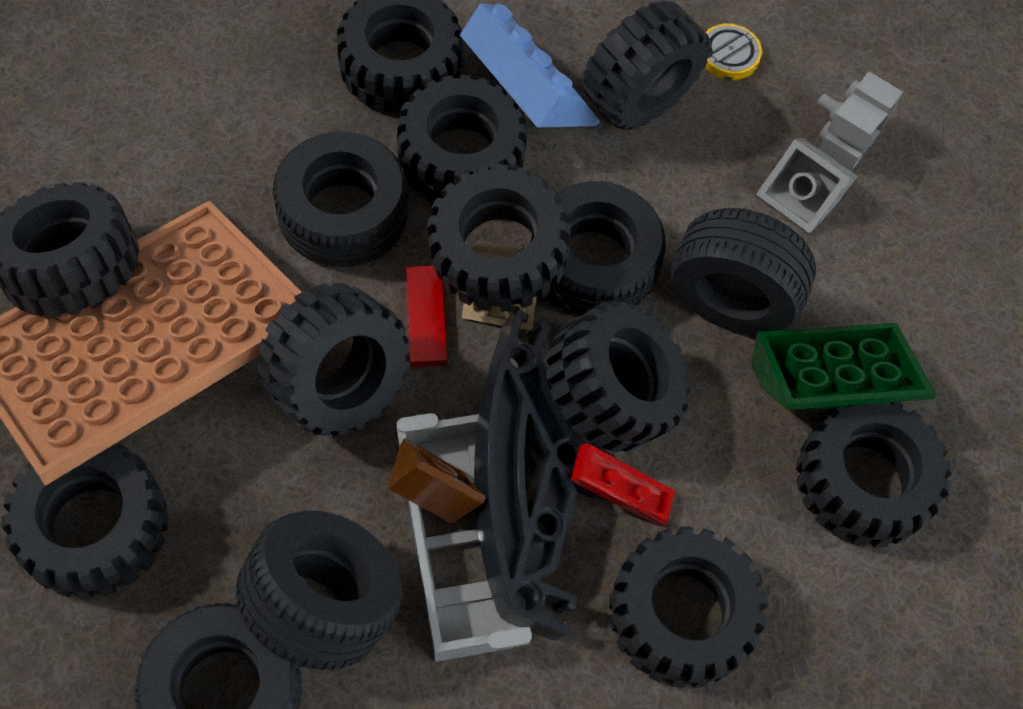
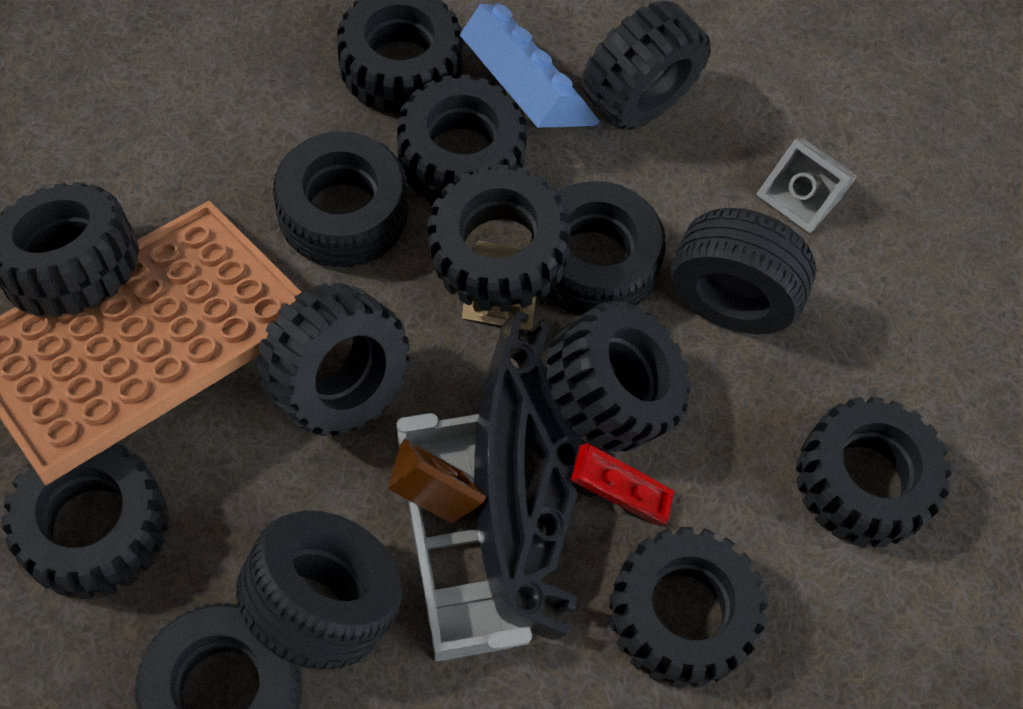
red tile [406,266,447,367] -> none
tile [705,24,762,80] -> none
dark green slope [751,323,936,410] -> none
light grey brick [817,72,903,171] -> none

